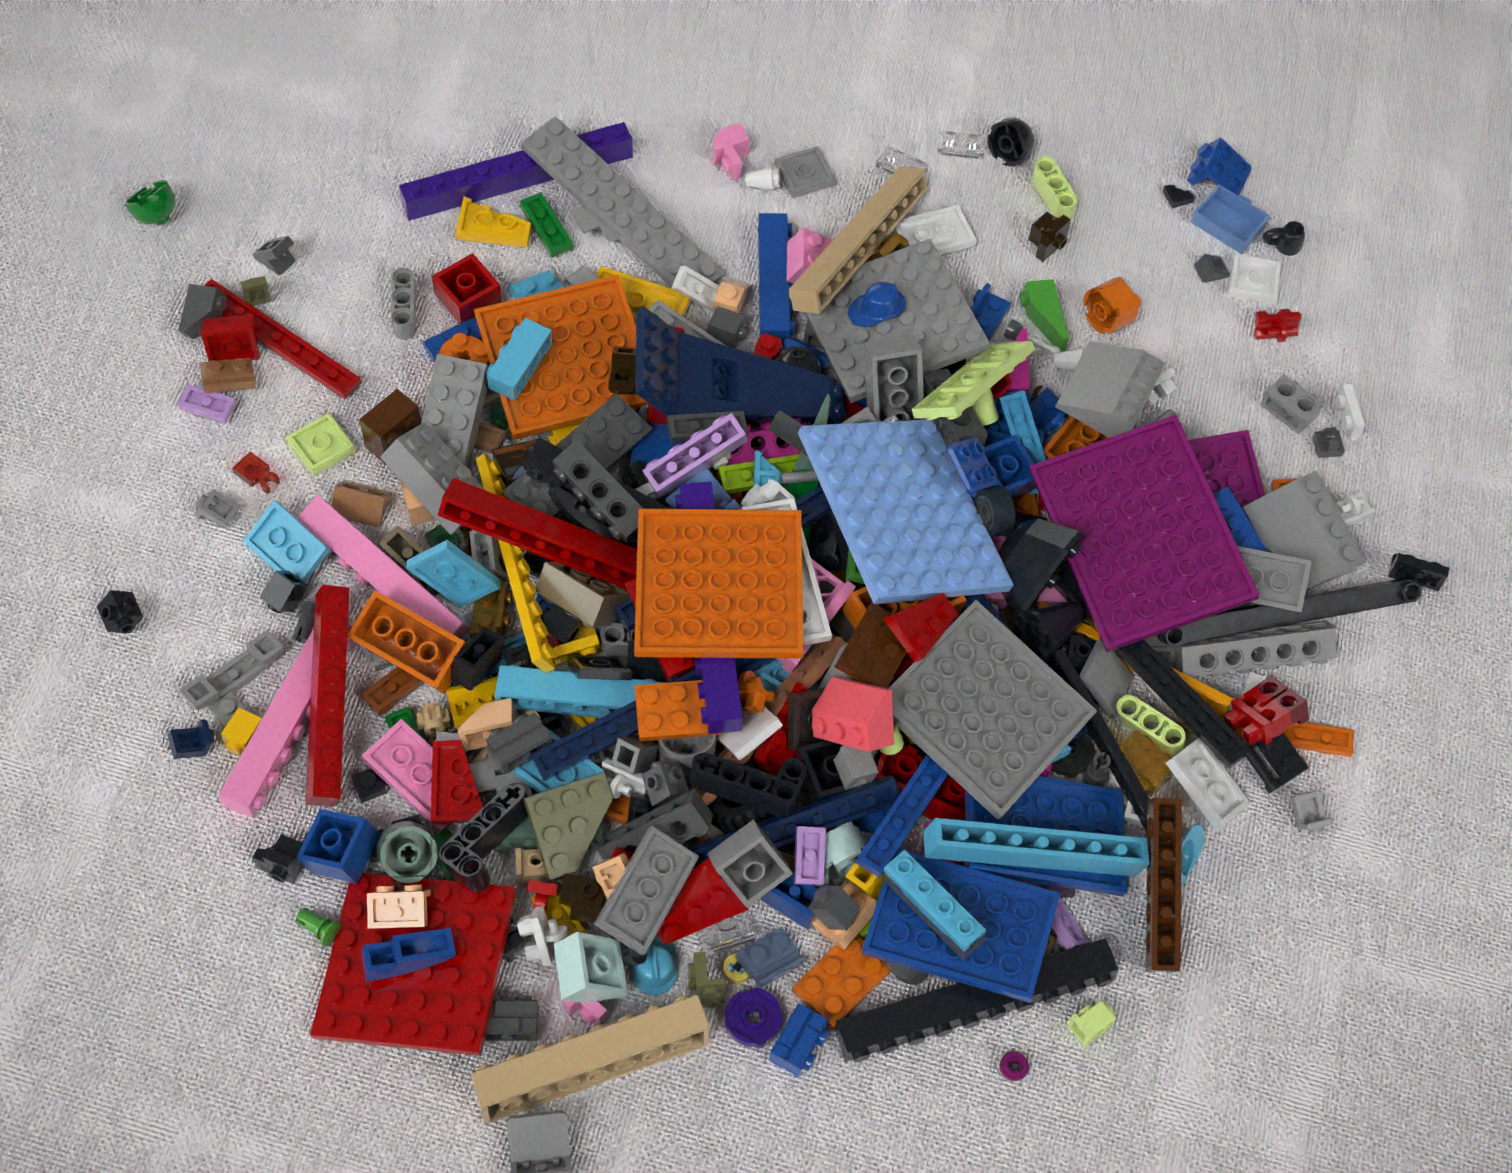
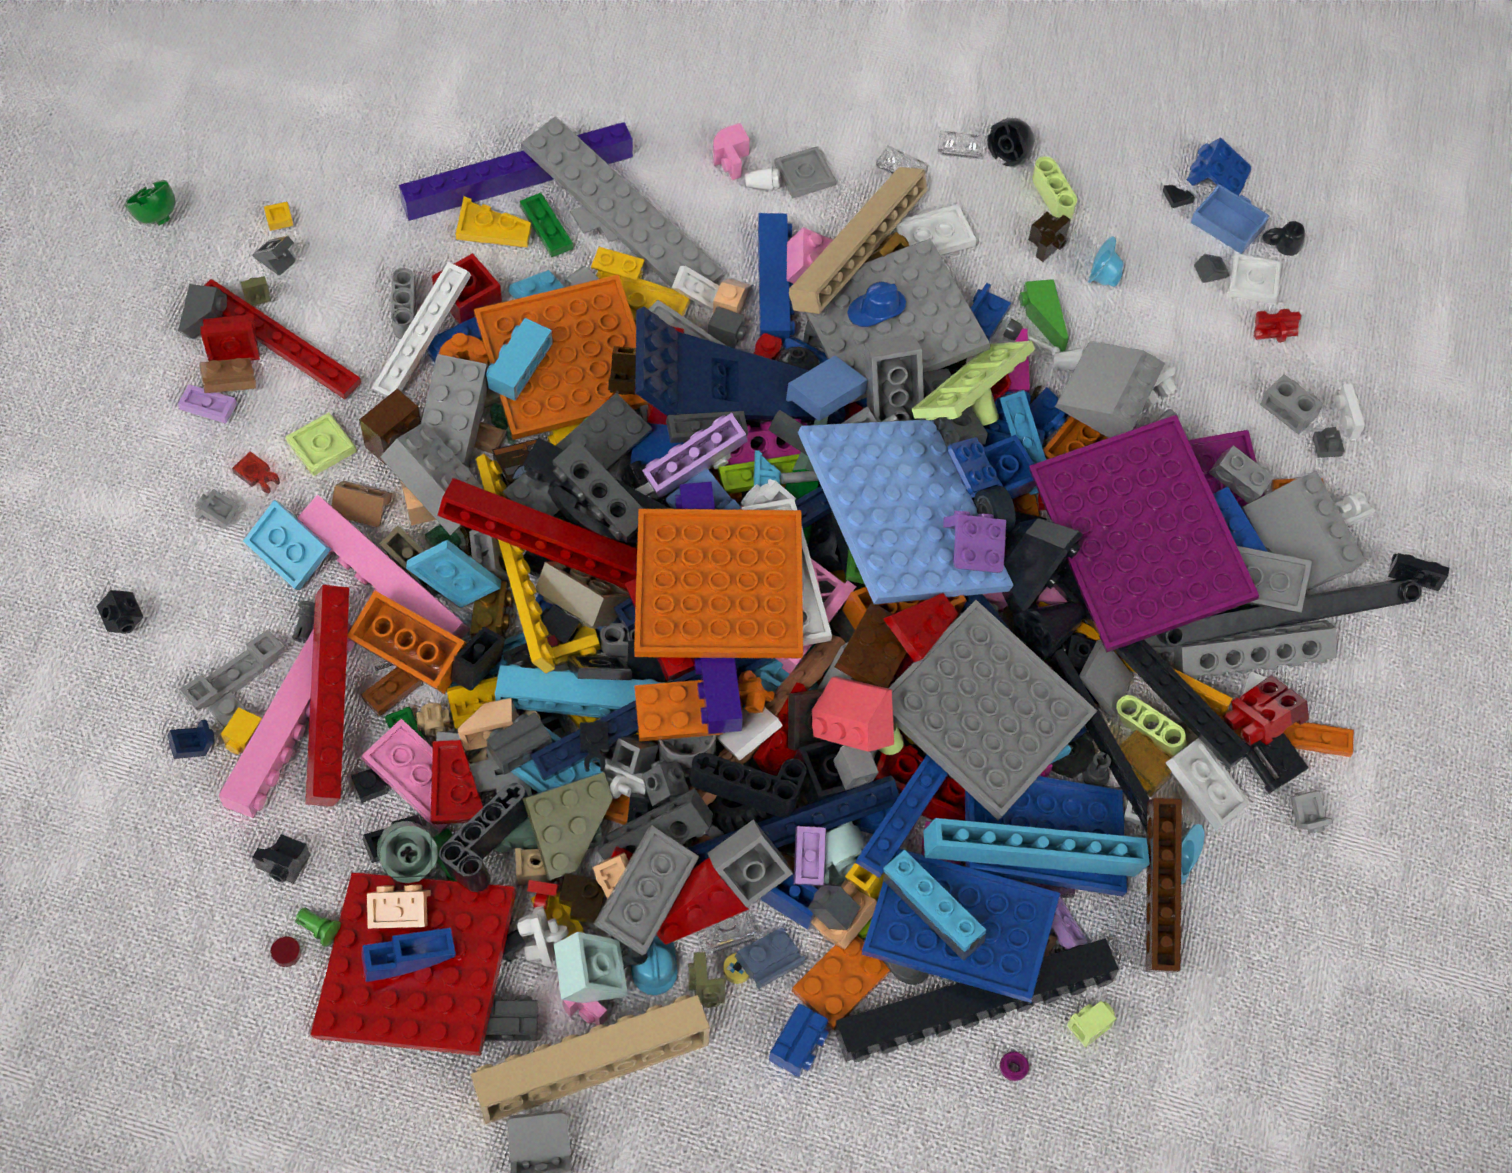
brick [260,571,308,614] -> none
blue brick [296,809,381,884] -> none
dark purple plate [725,988,783,1049] -> none
orange brick [1083,277,1141,334] -> none
none -> yellow plate [264,202,294,231]
none -> dark red tile [271,936,301,967]
none -> white plate [372,262,471,397]
none -> black plate [580,722,609,772]
none -> yellow hinge [591,247,645,281]
none -> medium blue container [786,356,868,421]
none -> medium lavender bracket [943,511,1006,573]
none -> medium azure piece [1088,237,1124,287]
none -> light grey brick [1209,445,1274,503]

